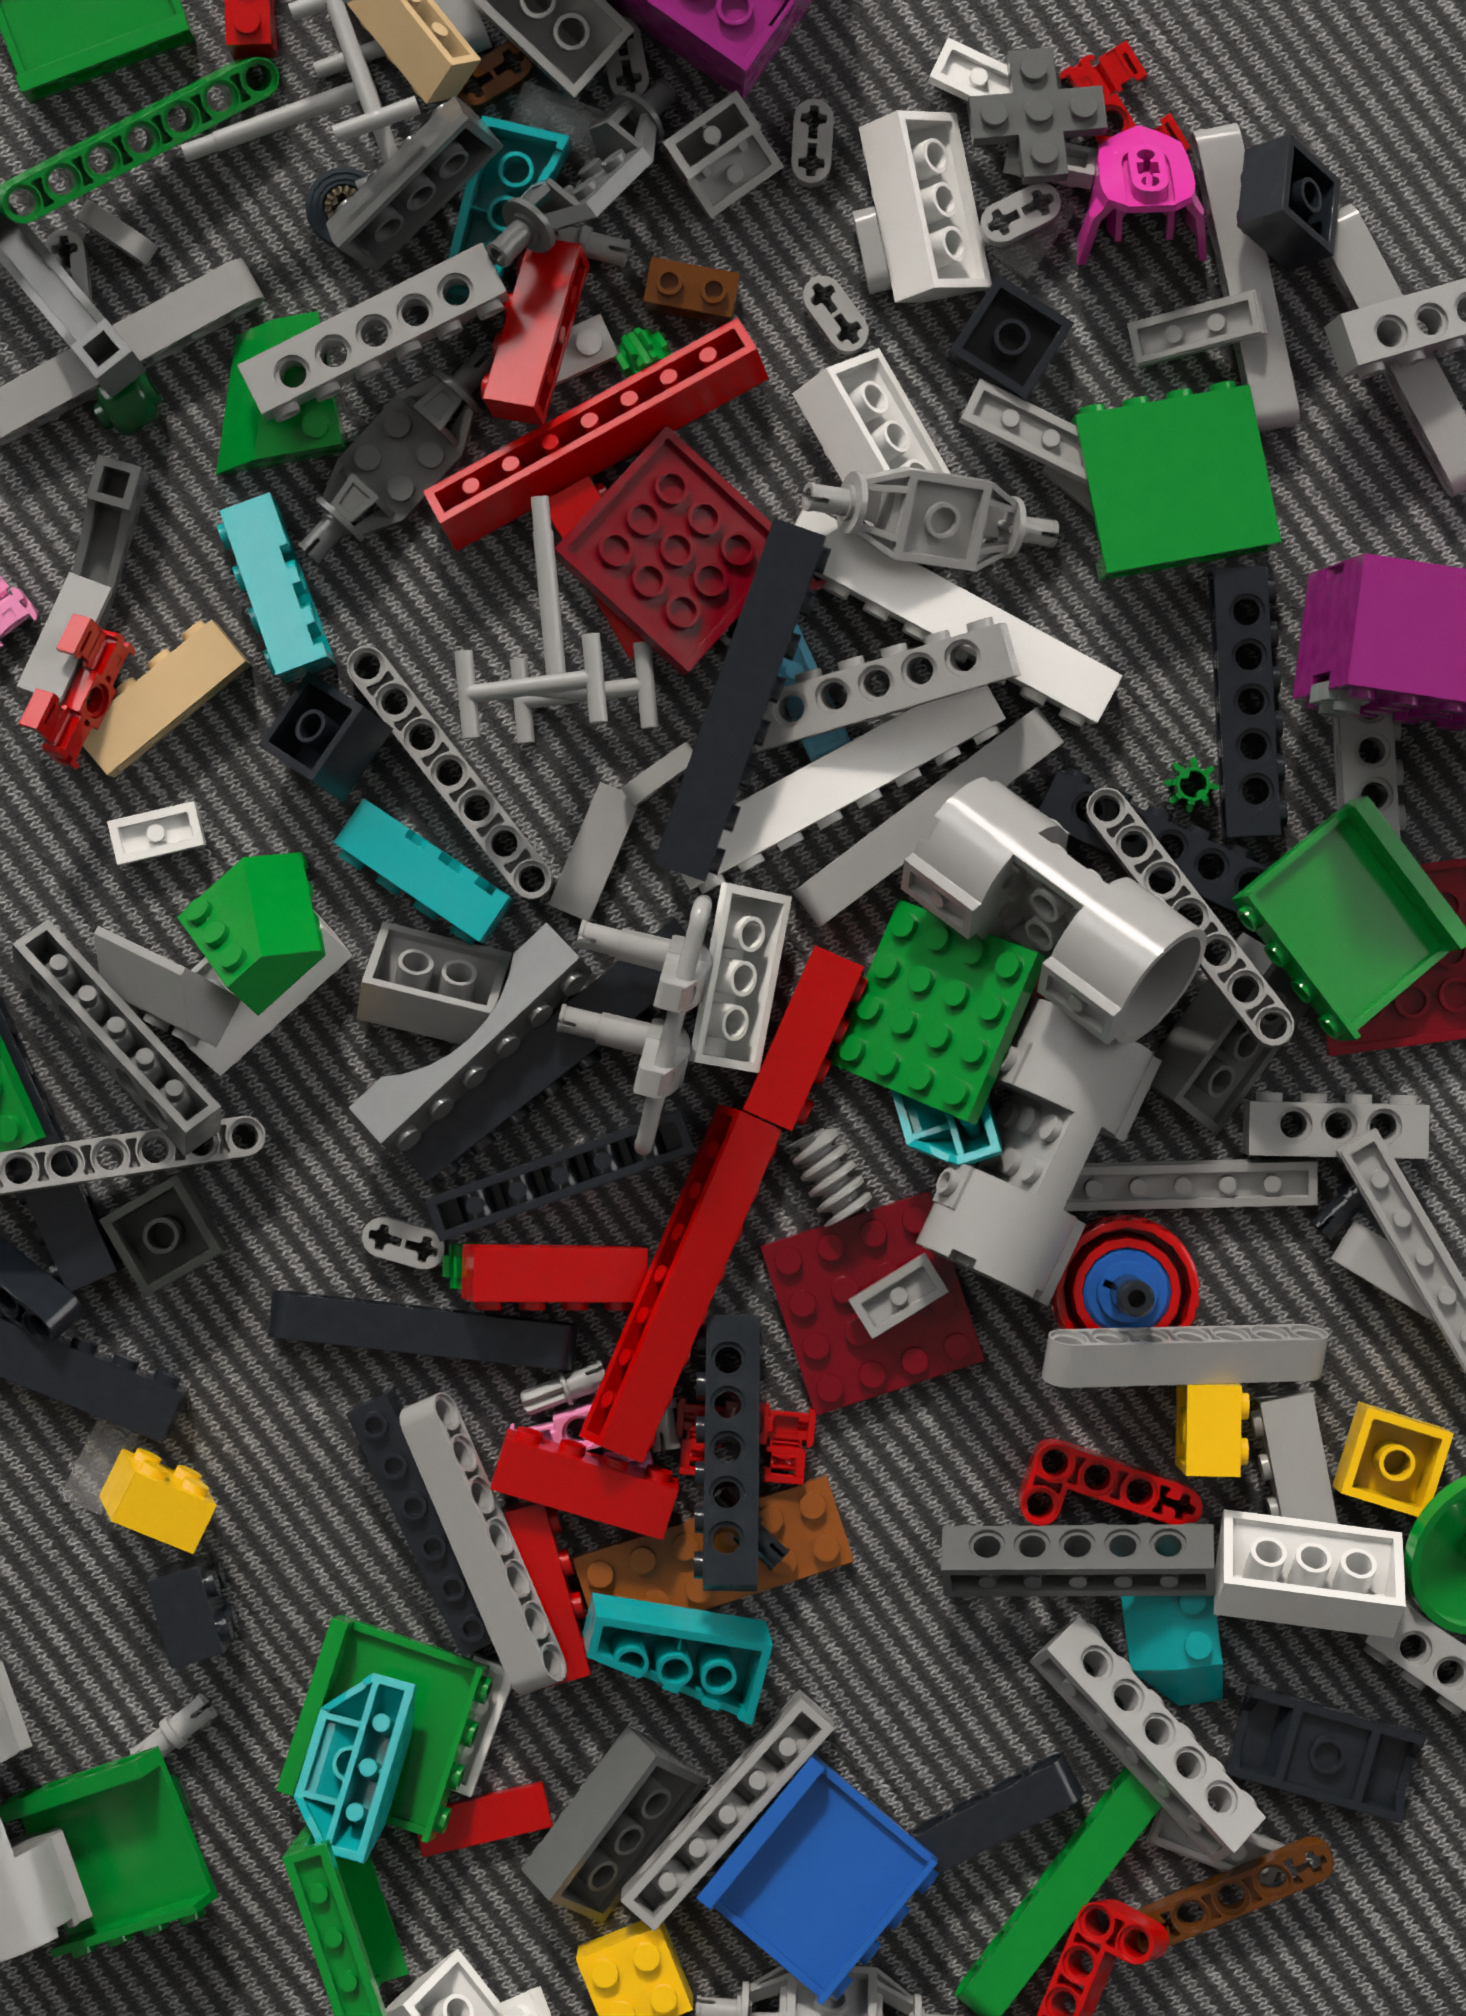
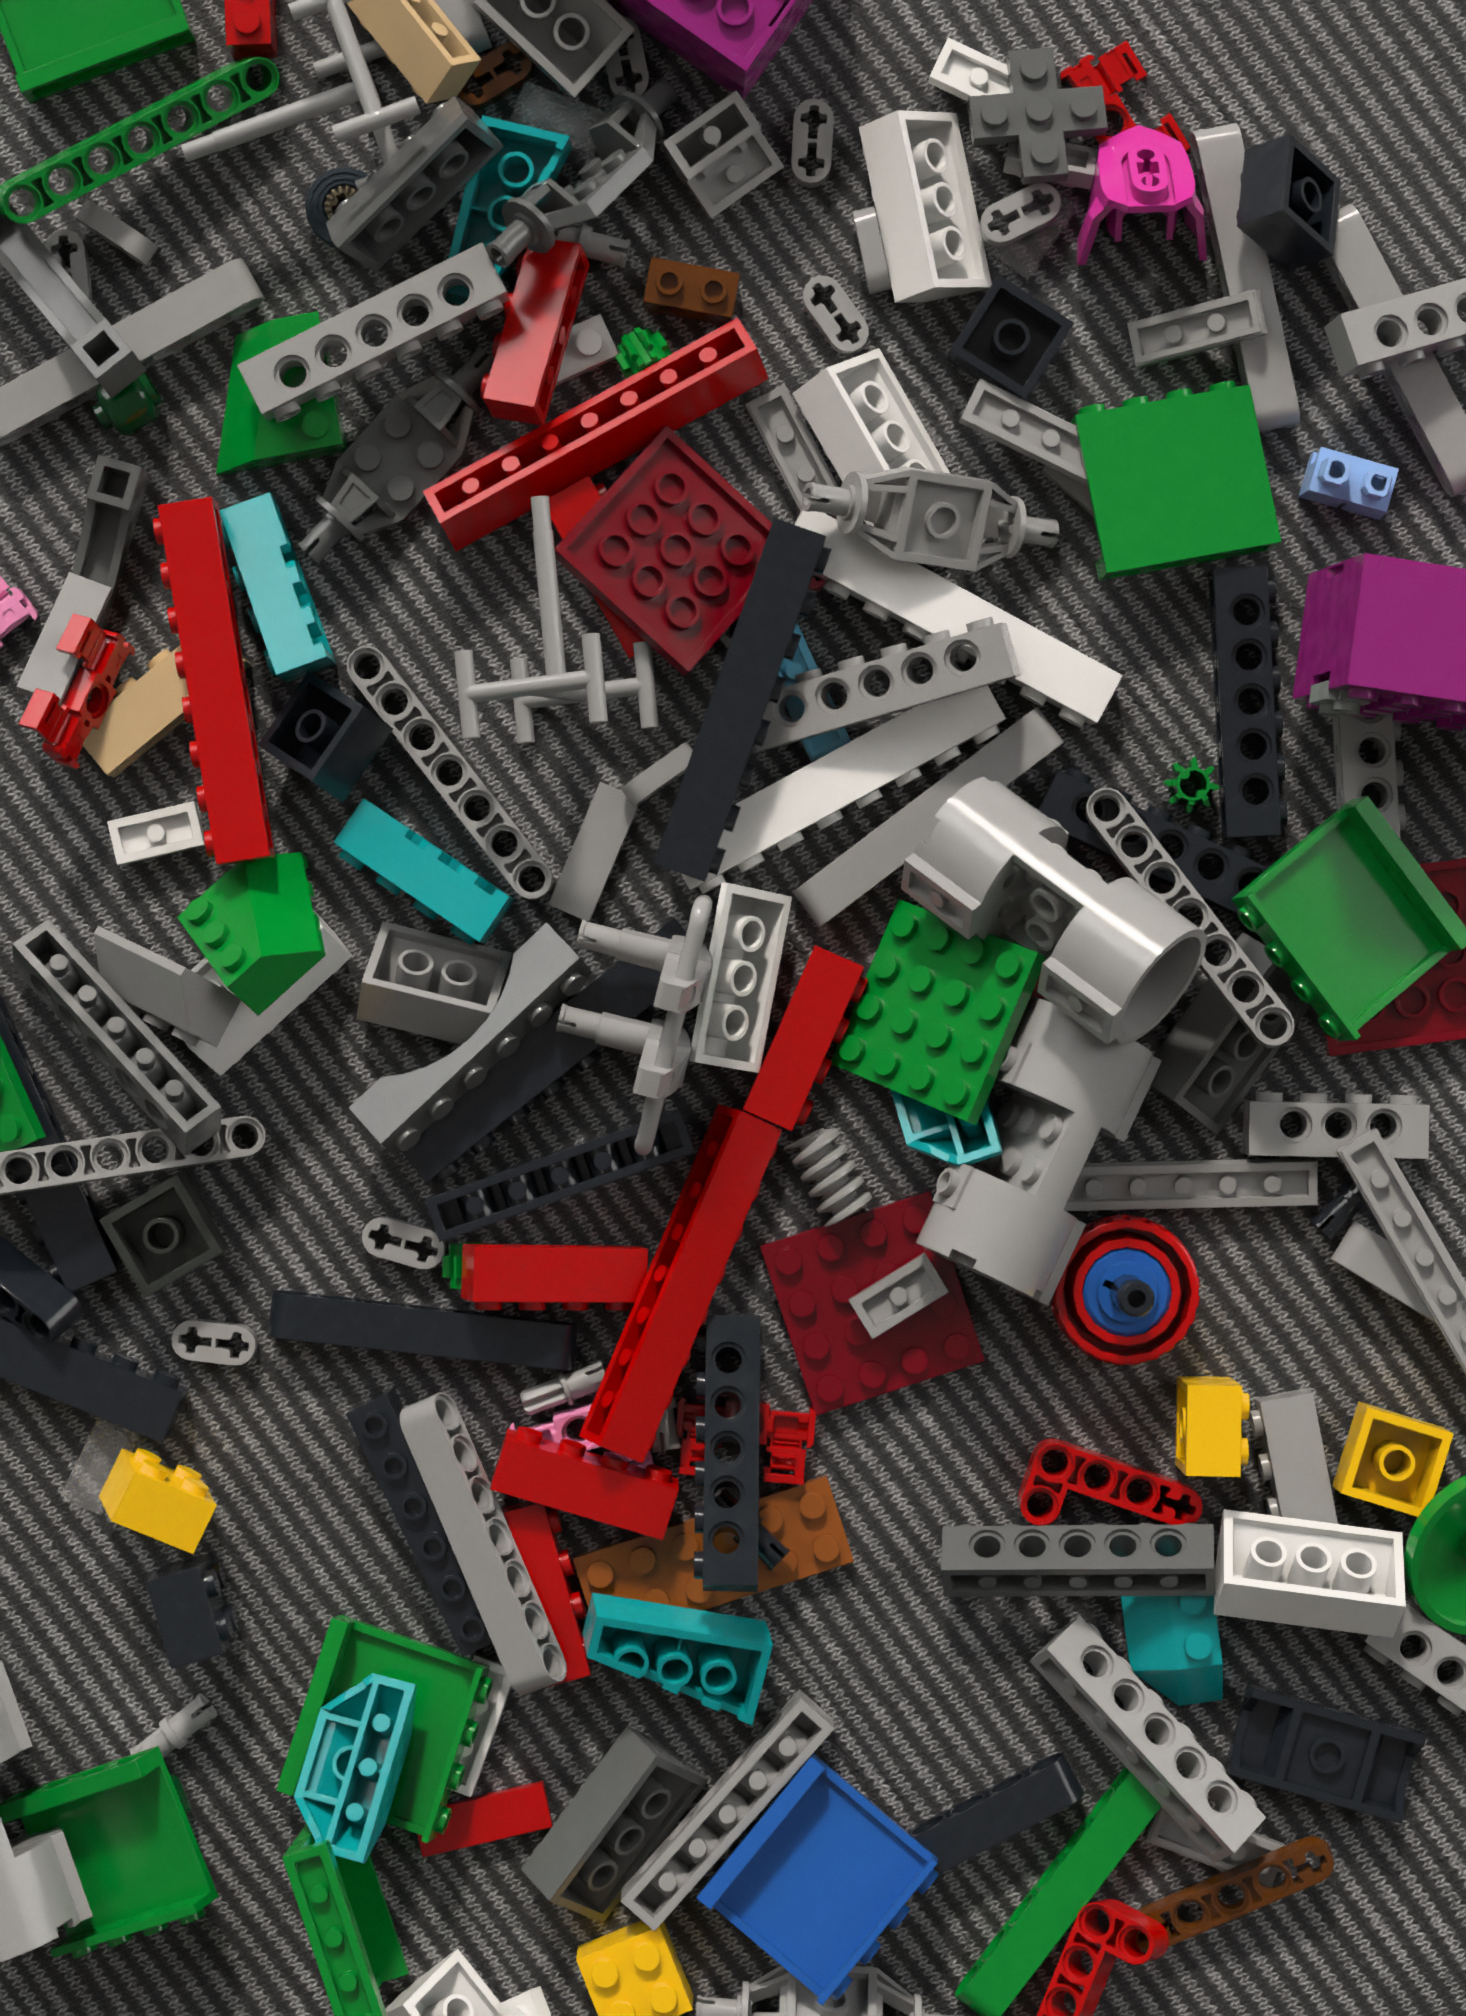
light grey beam [1041,1324,1329,1388] -> none
none -> red brick [153,496,275,866]
none -> light grey beam [172,1318,259,1366]
none -> light grey tile [745,384,838,514]
none -> light blue hips [1298,447,1399,520]

